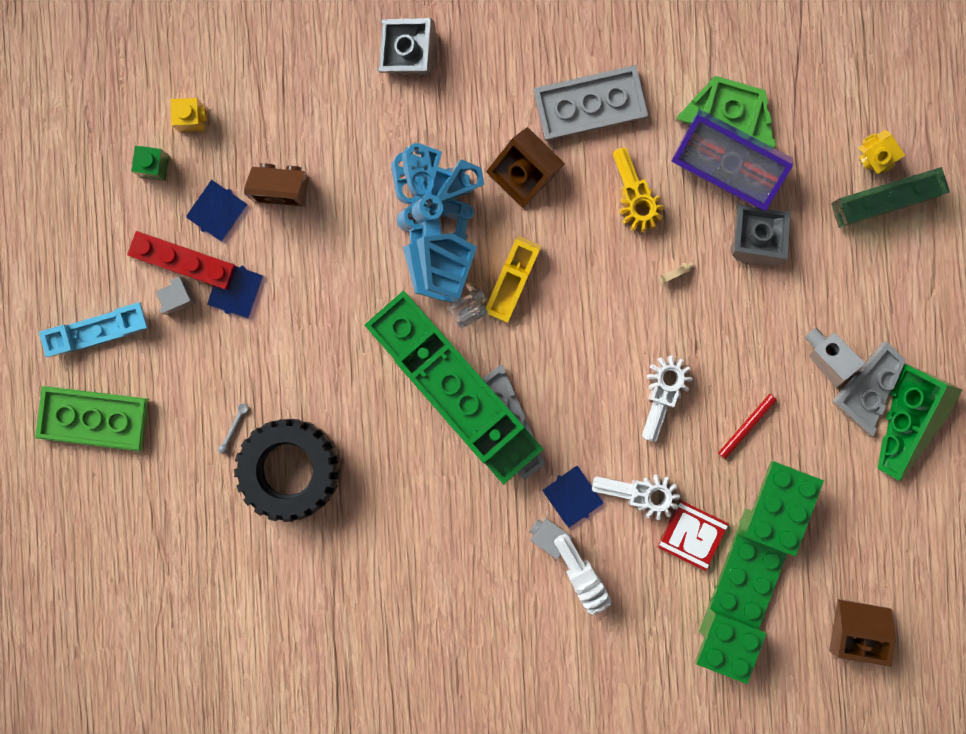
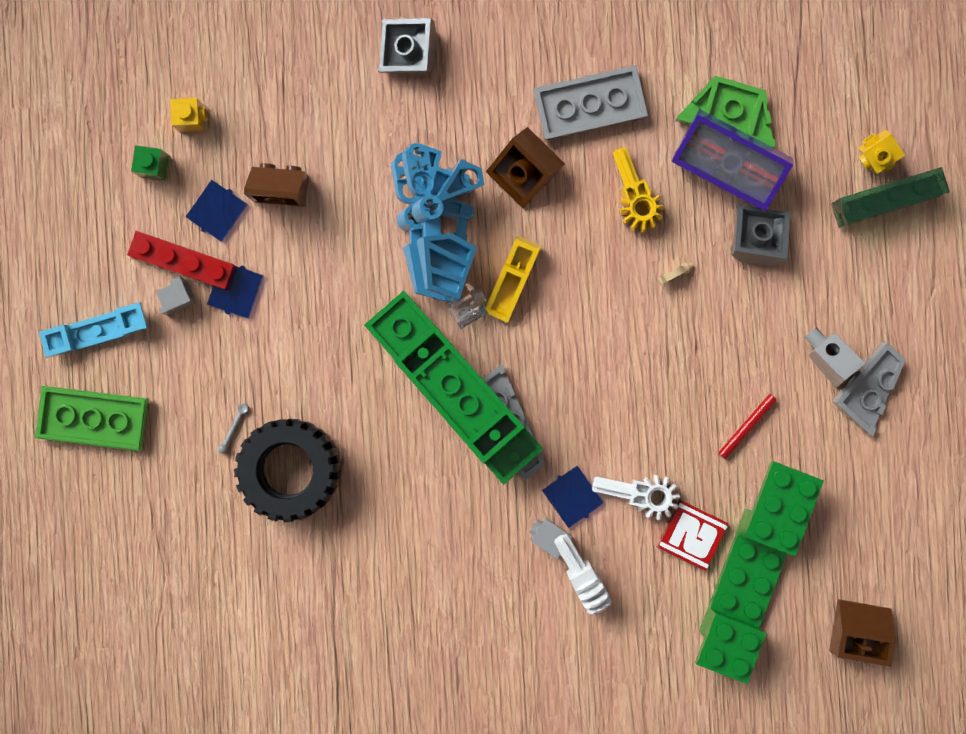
white gear [642,356,692,442] -> none
green wedge [878,363,963,481] -> none

